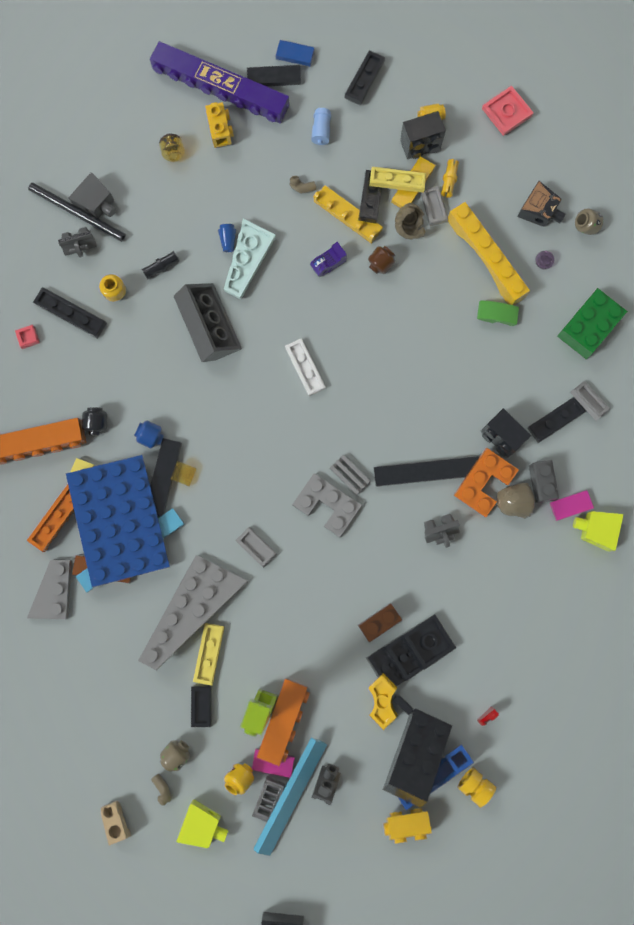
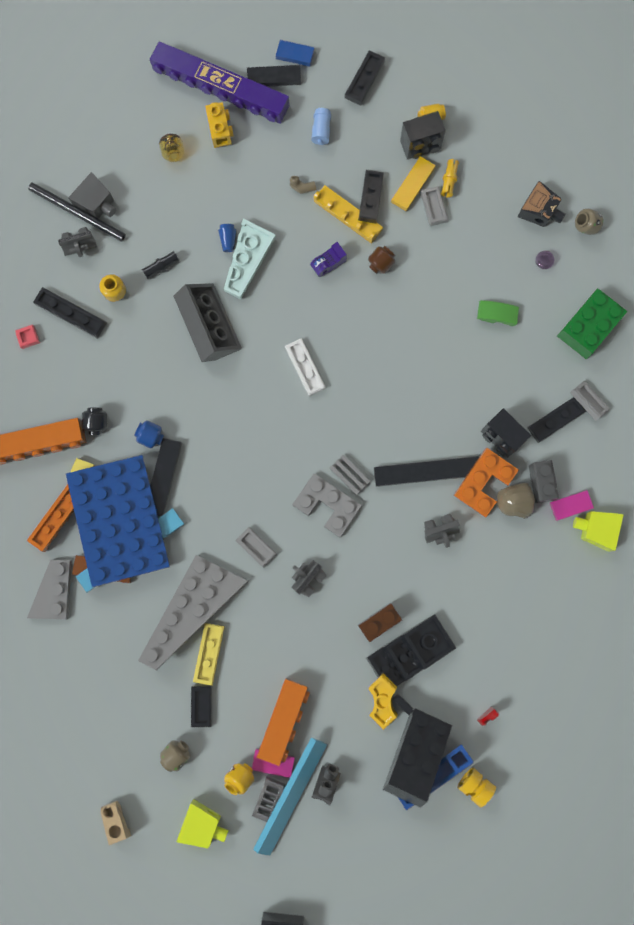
dark tan arm [151,774,172,806] -> none
clear yellow tile [171,462,196,486] -> none
lime arch [240,689,278,737] -> none
light yellow tile [369,167,426,193] -> none
yellow brick [383,808,432,844] -> none
dark tan hair [395,202,426,240] -> none
yellow arch [448,202,530,305] -> none
coral plate [482,86,534,136] -> none
none -> dark grey hips [291,560,326,597]

